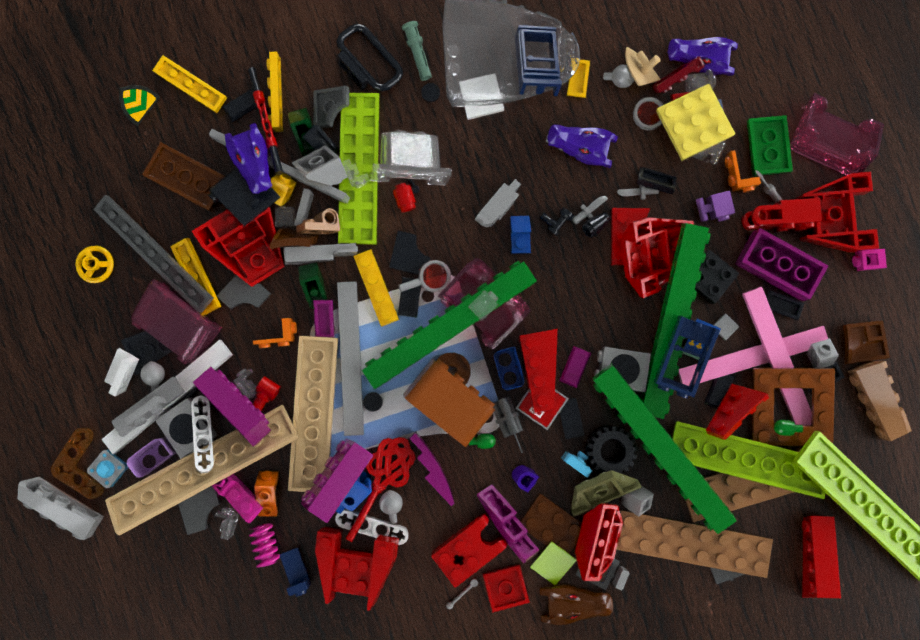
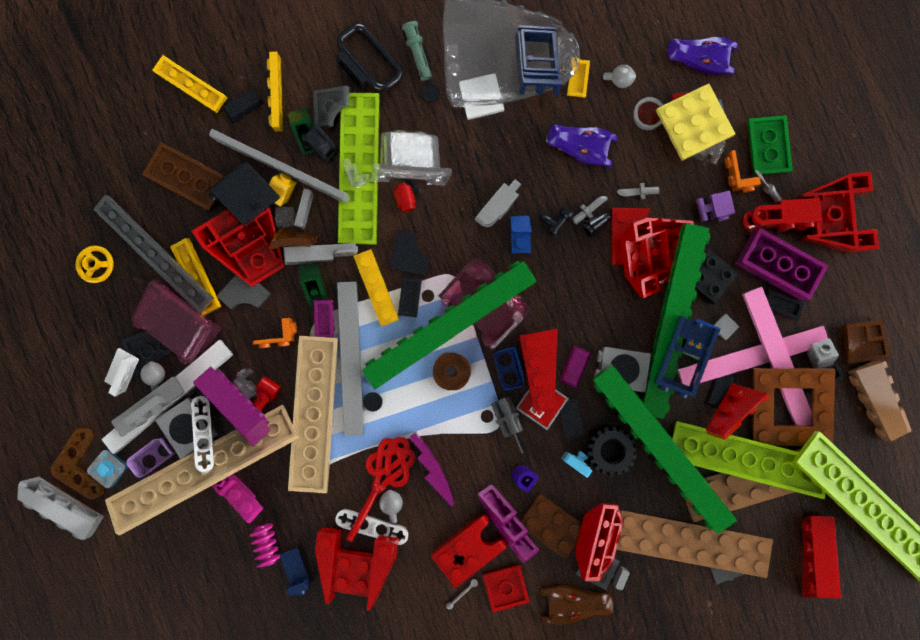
shield [119,85,160,126] -> none
dark grey tile [178,486,221,535] -> none
clear bracket [215,508,239,540] -> none
dark purple animal [225,123,272,194] -> none
piece [248,67,283,175] -> none
orange bracket [254,471,279,517] -> none
light grey slope [292,145,348,186] -> none
medium nougat plate [296,208,340,235] -> none
magenta brick [301,438,373,523] -> none
blue torso [336,470,372,514] -> none
piece [398,260,451,293] -> none
dark orange windscreen [403,358,495,447] -> none
clear bracket [468,290,499,321] -> none
green cylinder [469,433,496,449] -> none
lime window [530,541,577,585] -> none
olive wing [570,470,642,517] -> none
light grey panel [621,485,654,517] -> none
tan shield [625,47,660,86] -> none
black tile [636,166,677,195] -> none
dark red hinge [652,56,705,94] -> none
clear bracket [685,69,716,92] -> none
green cylinder [774,420,803,436] -> none
clear pink windscreen [790,93,884,175] -> none
dark pink brick [852,249,887,271] -> none

